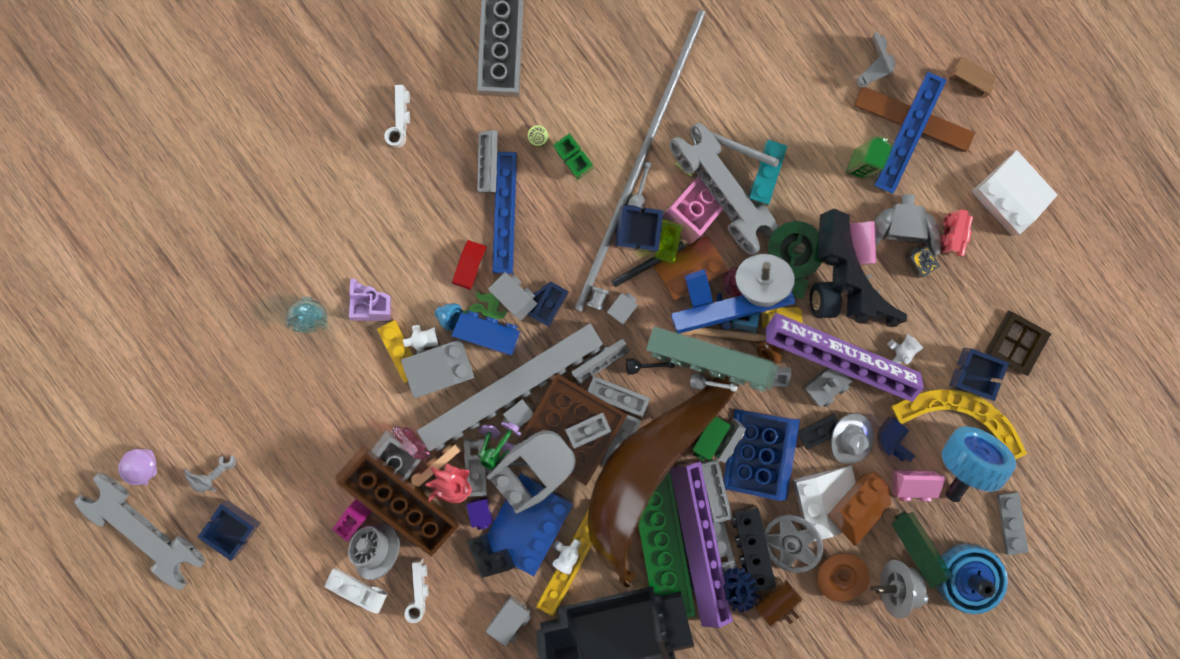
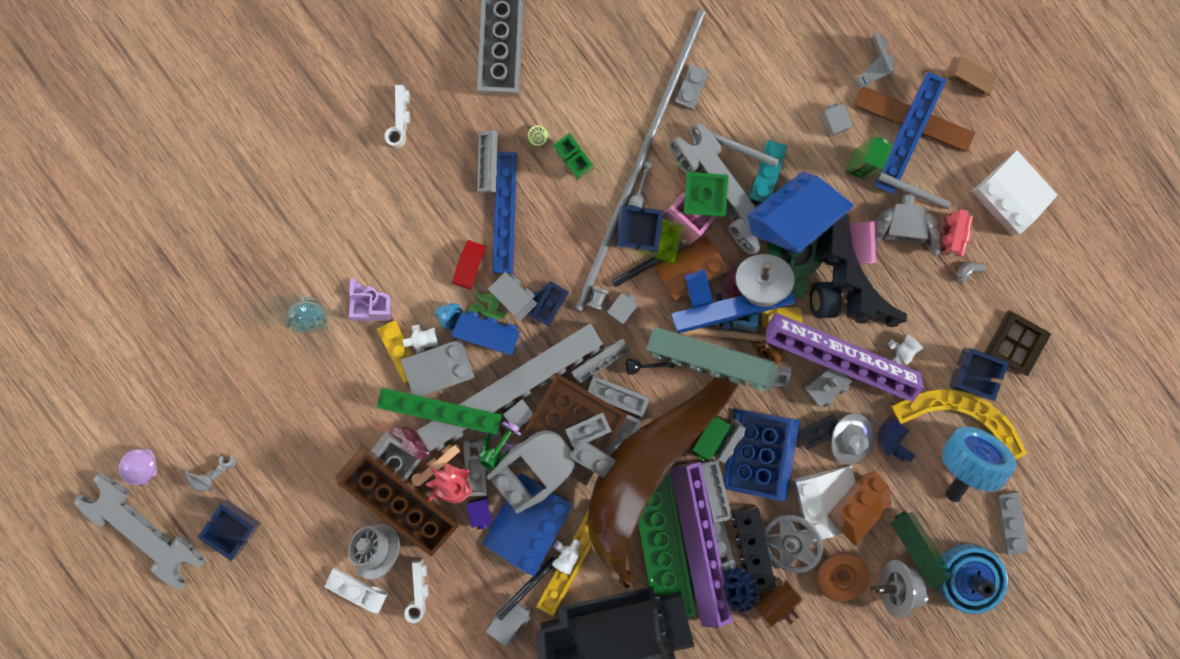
dark pink arch [332,499,372,542] -> none
black plate [466,534,515,578] -> none
hinge [690,373,738,392] -> none
bright pink slope [892,470,945,501] -> none
dark grey brick [905,245,940,278] -> none
none -> green plate [377,387,502,435]
none -> black bar [495,556,556,621]
none -> light grey plate [570,439,616,478]
none -> light grey plate [675,64,709,110]
none -> green plate [684,172,729,217]
none -> blue slope [747,171,853,253]
none -> light grey brick [821,103,853,137]
none -> light grey bar [877,172,951,209]
none -> light grey arm [956,262,985,283]

